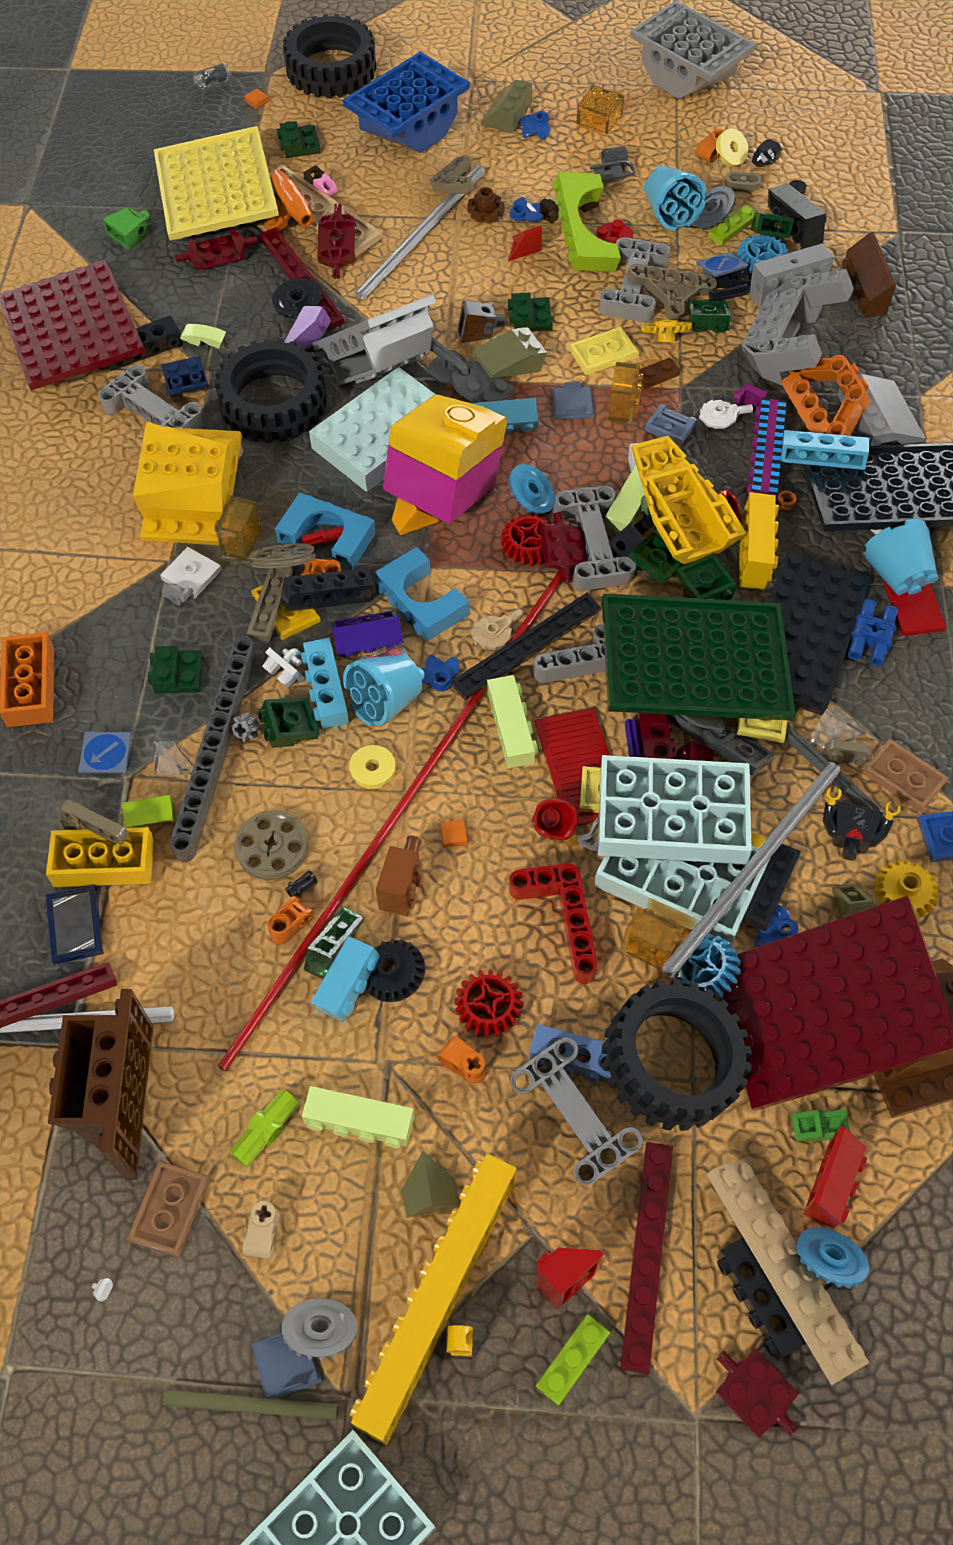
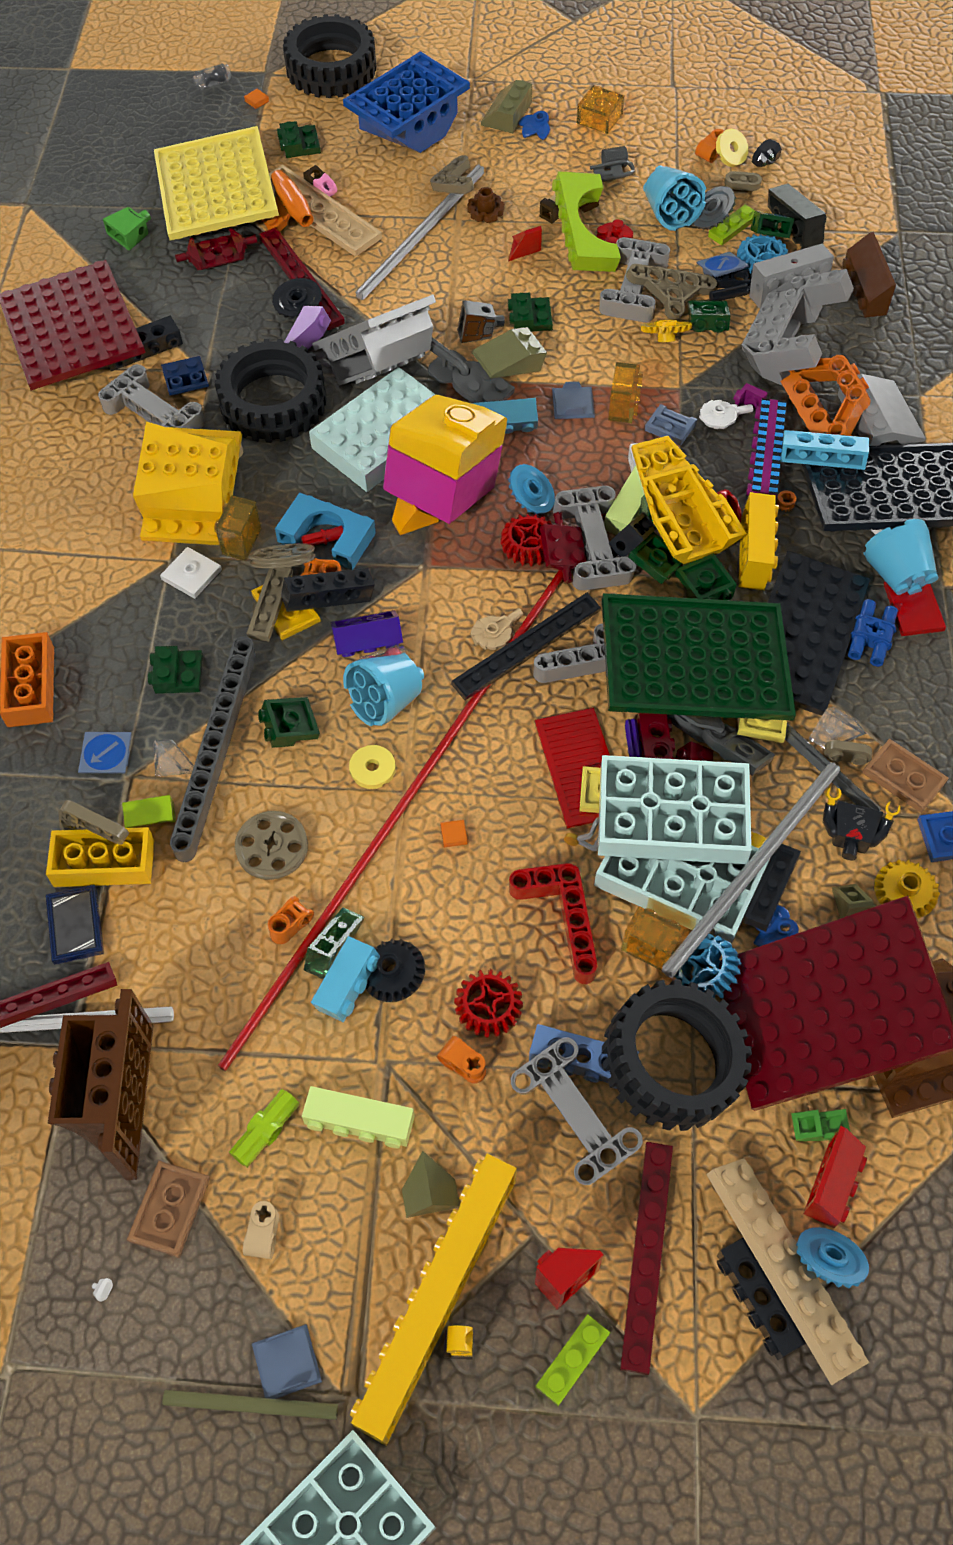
light grey piece [162,584,193,606] -> none
yellowish green slope [180,324,226,349] -> none
light grey gear [231,712,261,742] -> none
white hips [262,647,305,688] -> none
light grey gear [282,1298,357,1362] -> none
black pin [285,870,318,899] -> none
medium azure brick [301,638,349,729] -> none
dark red plate [317,203,357,279] -> none
dark azure arch [375,547,470,641] -> none
dark orange brick [376,835,423,917] -> none
blue plate [421,655,459,691] -> none
yellowish green brick [487,675,538,769] -> none
blue plate [510,197,544,222] -> none
red hair [532,798,578,840] -> none
light yellow tile [569,327,639,375] -> none
light grey wedge [630,0,756,99] -> none
reddish brown plate [636,357,680,389] -> none
dark red plate [716,1349,799,1438] -> none
black piece [789,180,807,194] -> none

